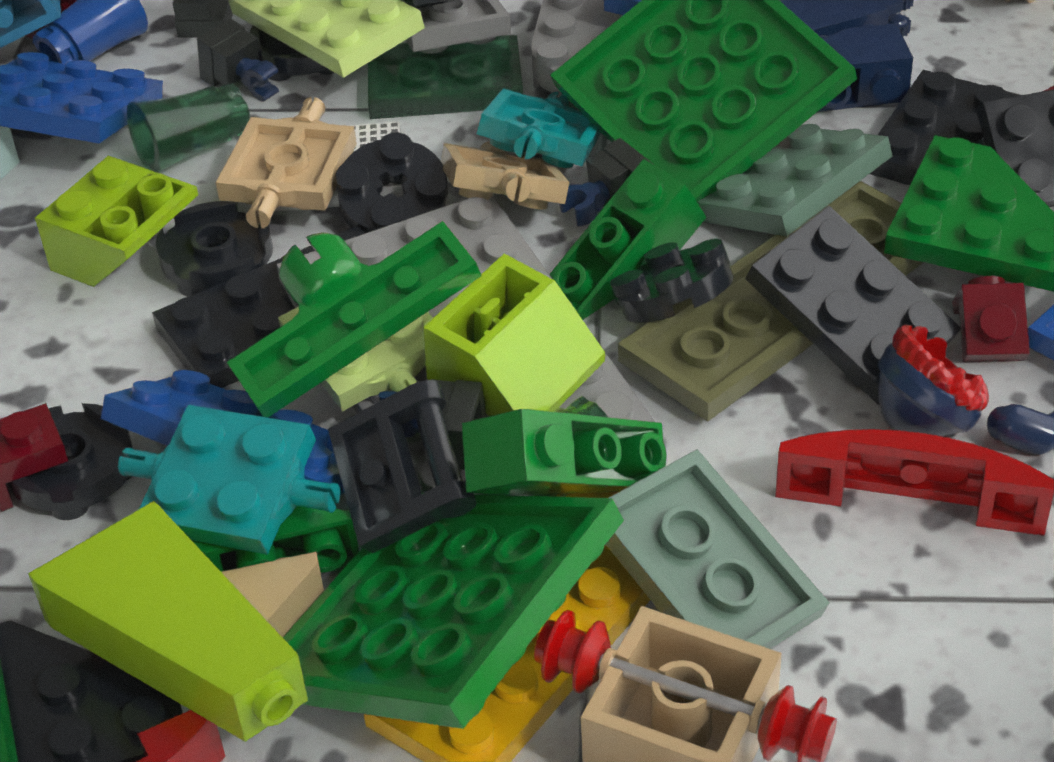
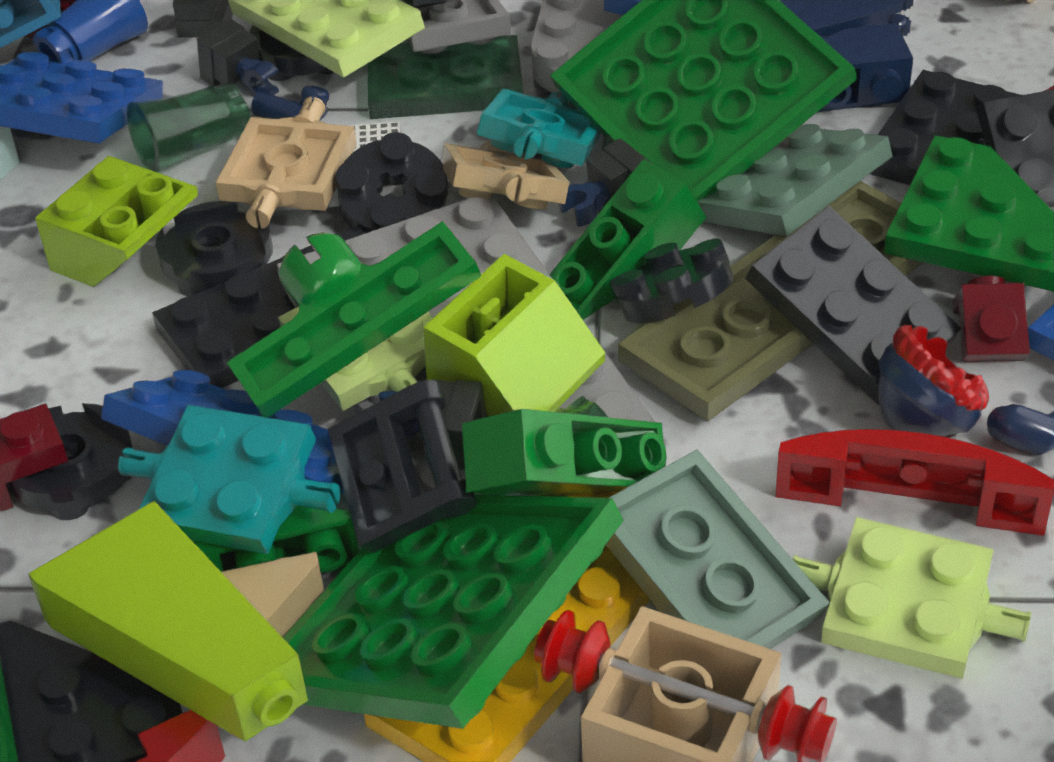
none -> dark blue arm [251,85,330,121]
none -> yellowish green plate [793,517,1032,679]

